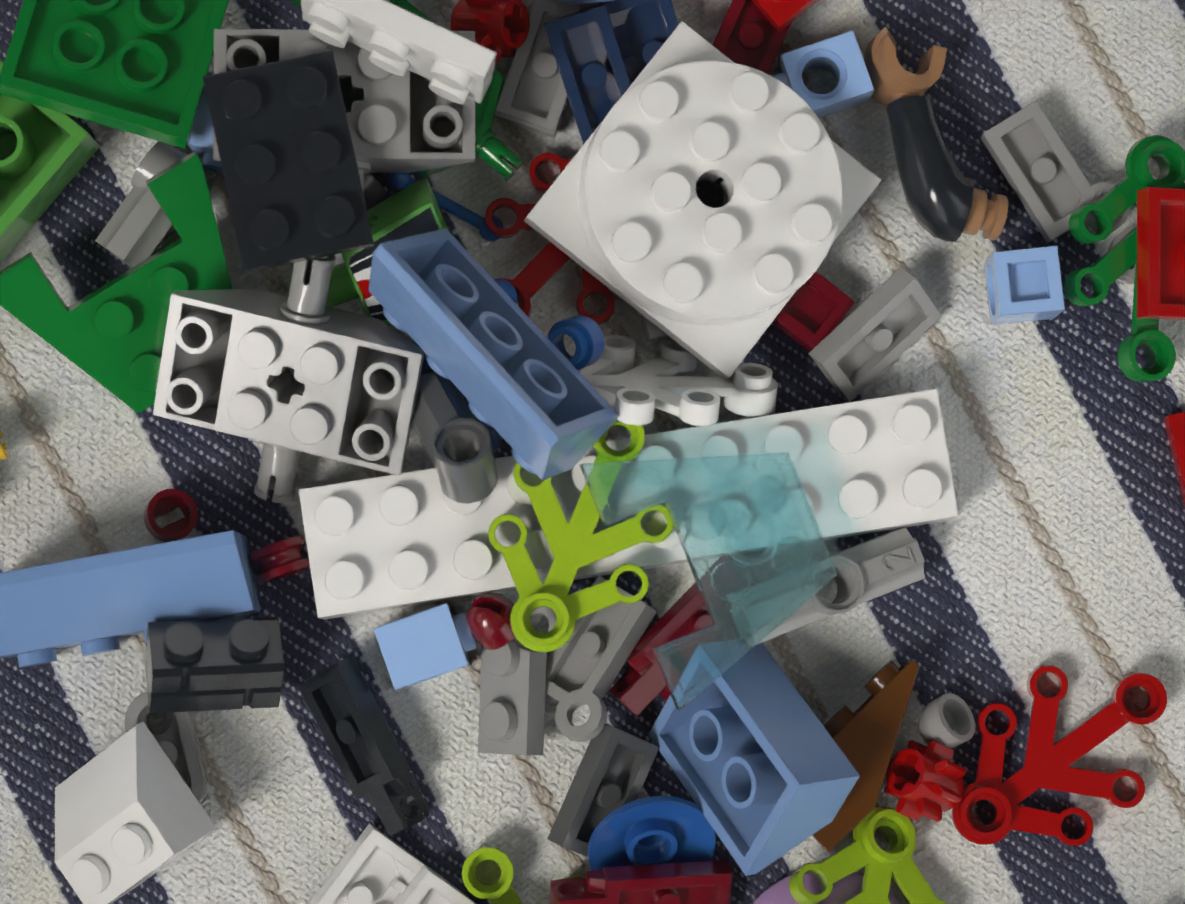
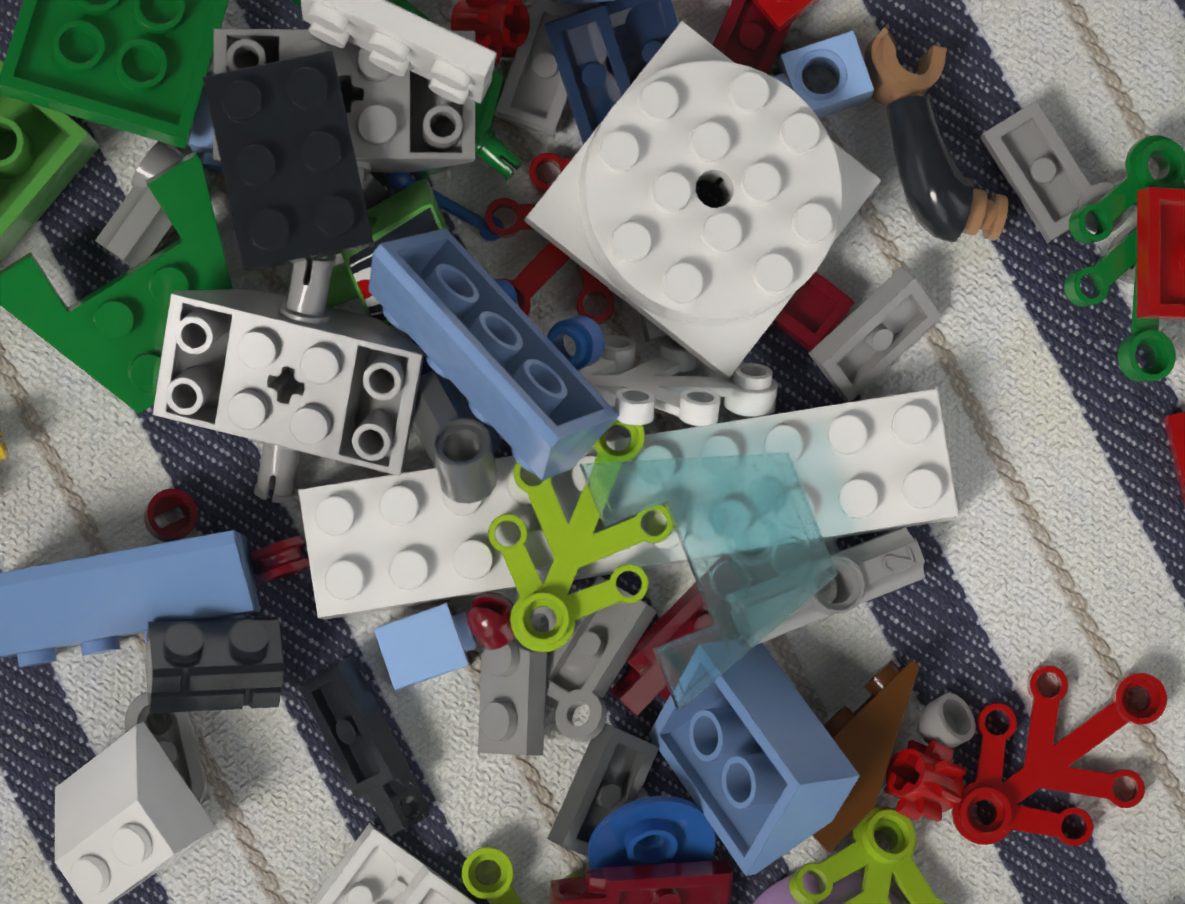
light blue brick [984,246,1065,325] -> none

